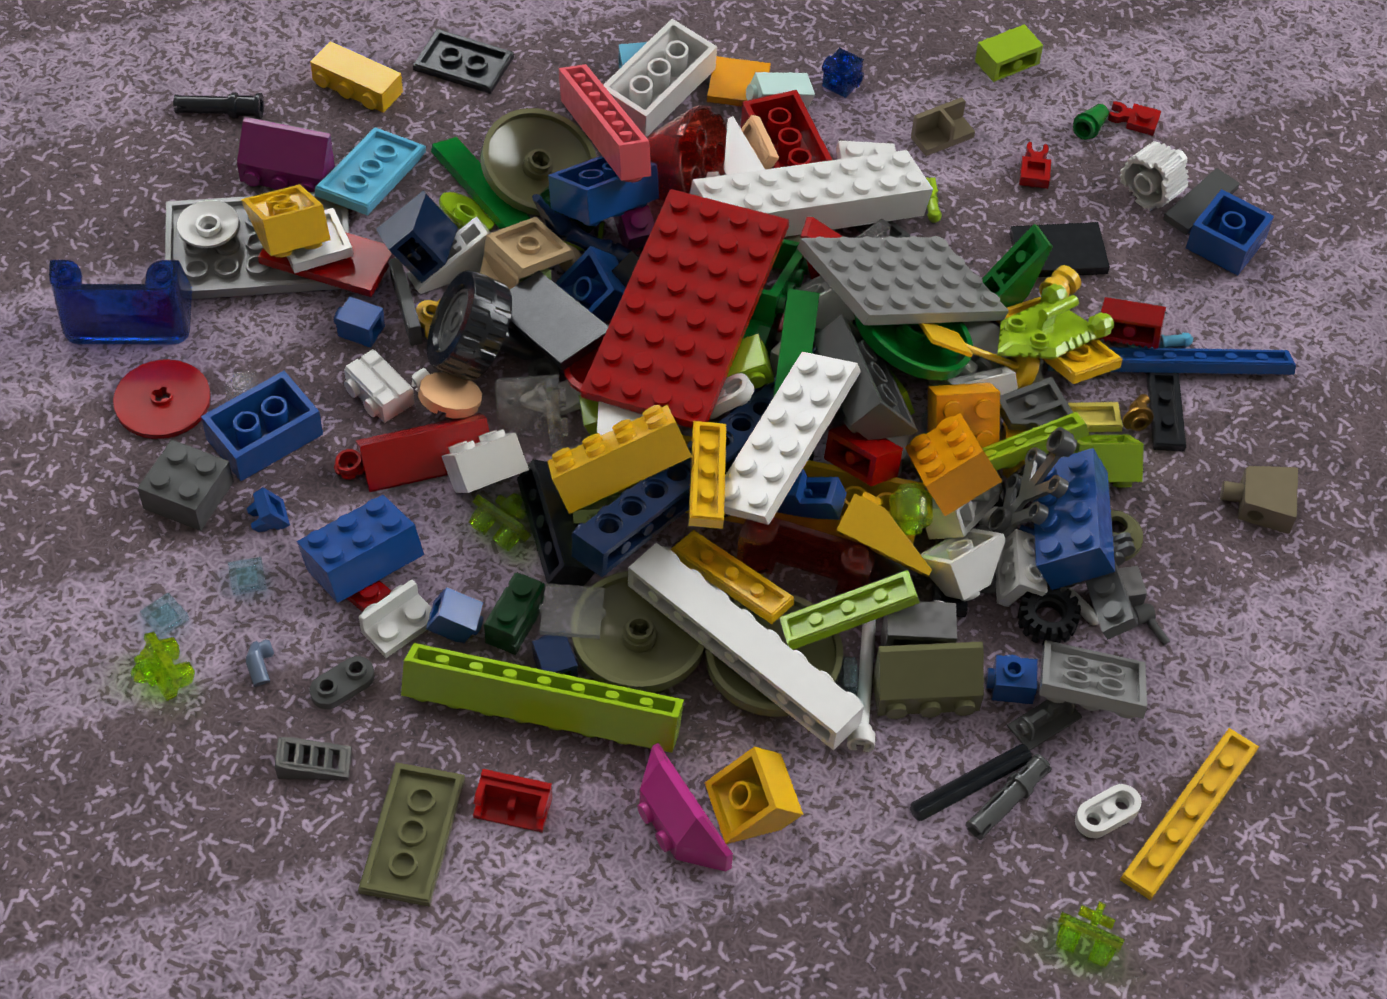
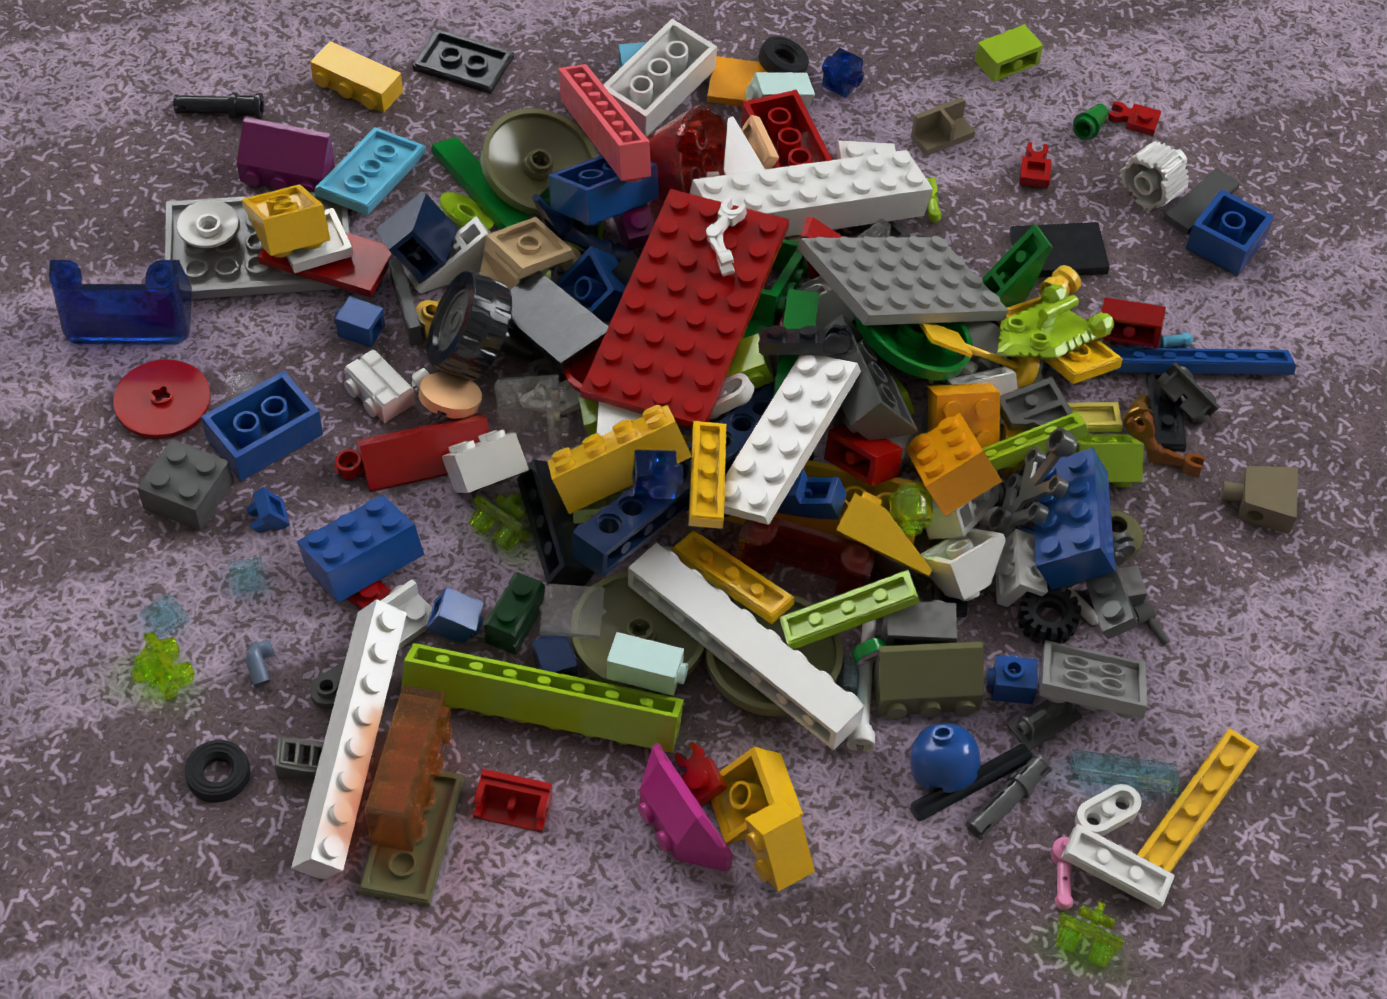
none -> black tyre [185,740,250,803]
none -> brick [291,600,407,879]
none -> clear orange brick [365,685,453,852]
none -> light aqua brick [606,632,688,696]
none -> clear blue brick [632,450,683,499]
none -> red plate [675,742,728,808]
none -> white piece [706,197,746,277]
none -> yellow brick [745,799,815,892]
none -> black tyre [758,36,809,73]
none -> black hinge [758,324,853,355]
none -> green tile [851,637,886,665]
none -> blue cylinder [910,723,981,793]
none -> bright pink piece [1050,837,1074,911]
none -> white tile [1061,824,1175,910]
none -> clear light blue tile [1071,749,1180,794]
none -> dark orange piece [1127,411,1205,478]
none -> dark grey hinge [1156,362,1220,425]

